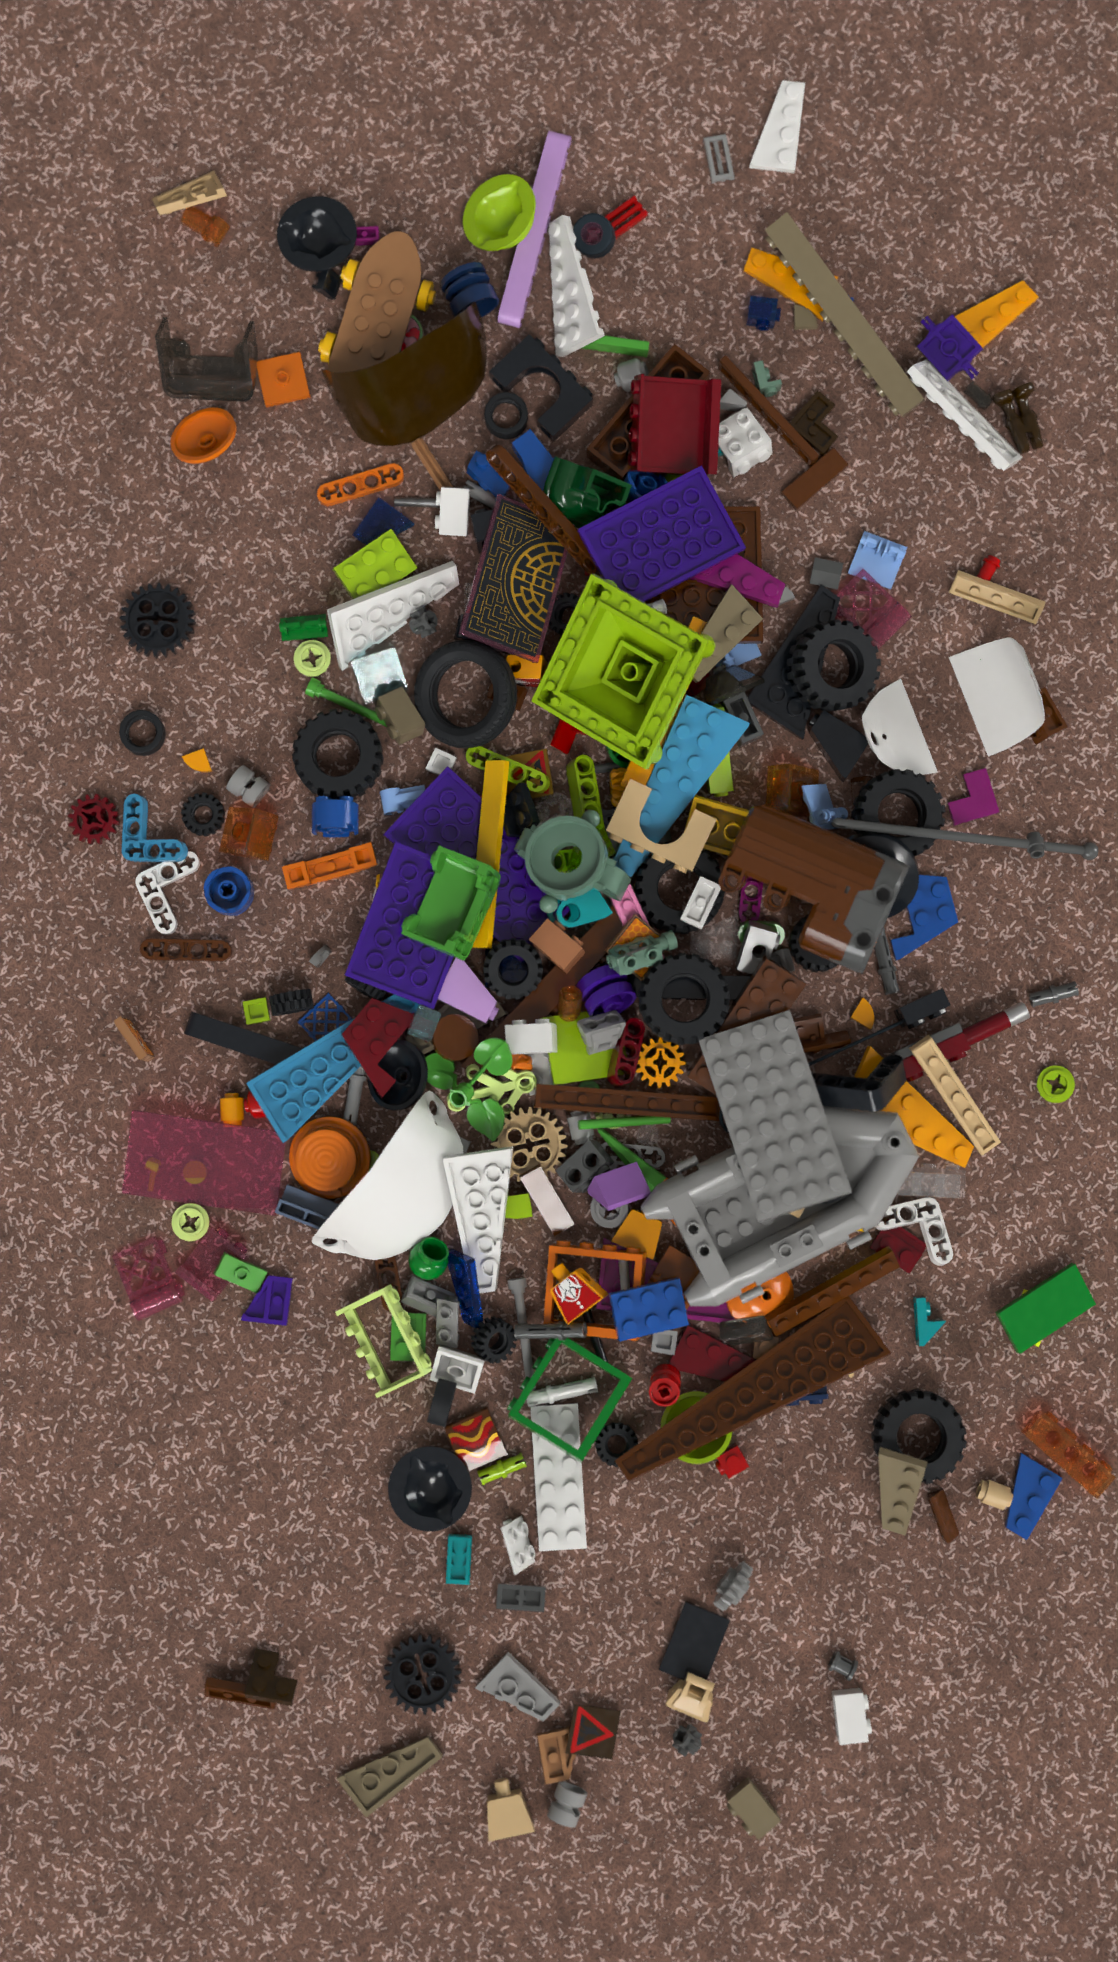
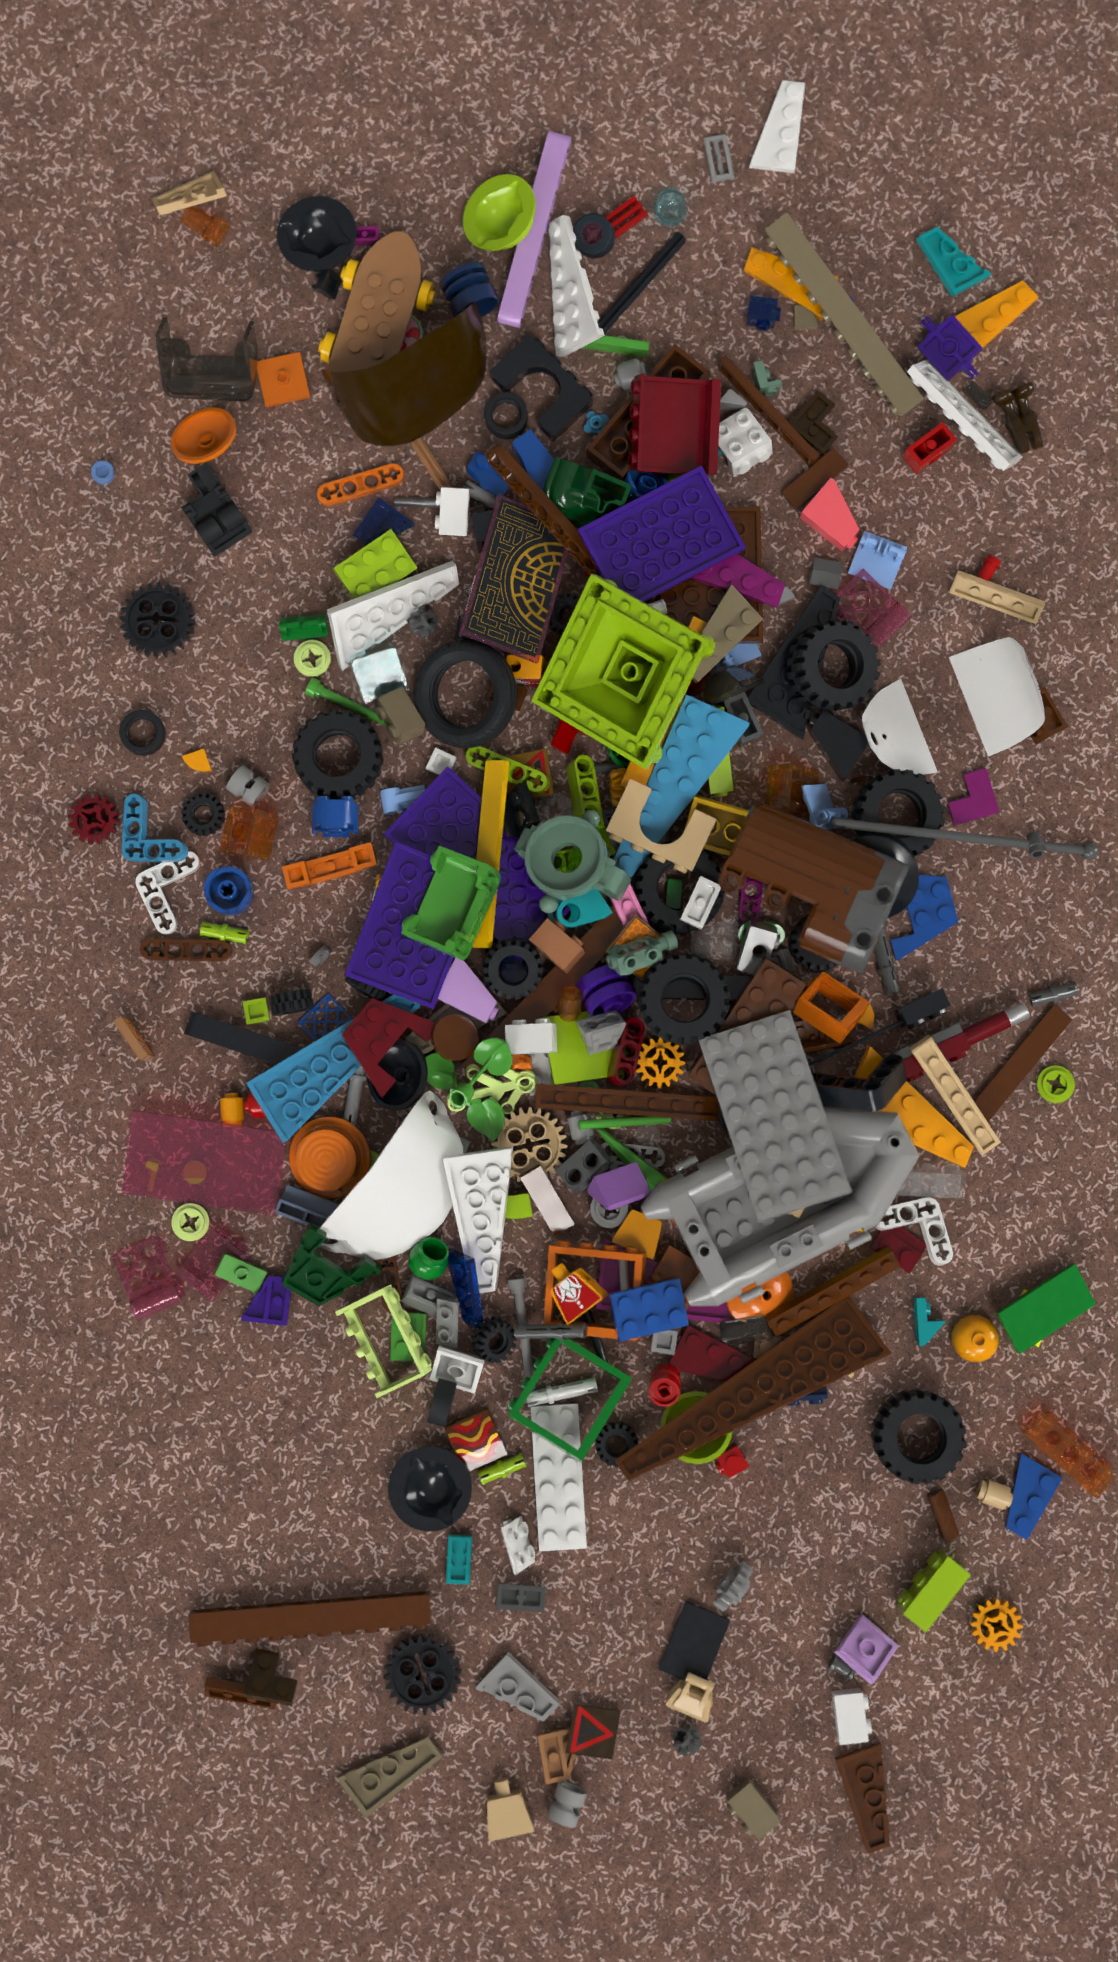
clear light blue panel [407,1005,441,1042] -> none
dark tan wing [878,1447,927,1535] -> none
none -> medium blue tile [91,460,115,485]
none -> black plate [181,462,252,557]
none -> reddish brown brick [188,1591,432,1647]
none -> lime pin [200,921,249,945]
none -> dark green wing [281,1223,382,1306]
none -> dark azure plate [584,411,609,435]
none -> black axle [597,232,686,335]
none -> clear light blue hair [653,188,688,227]
none -> green piece [666,879,683,910]
none -> orange window [793,972,870,1044]
none -> coral slope [800,478,859,552]
none -> lavender tile [834,1614,899,1685]
none -> reddish brown wing [835,1742,890,1854]
none -> lime brick [896,1549,971,1633]
none -> red brick [902,422,957,475]
none -> teal wing [916,227,991,297]
none -> light orange cylinder [951,1315,999,1362]
none -> light orange gear [969,1597,1023,1652]
none -> reddish brown tile [974,1005,1072,1122]

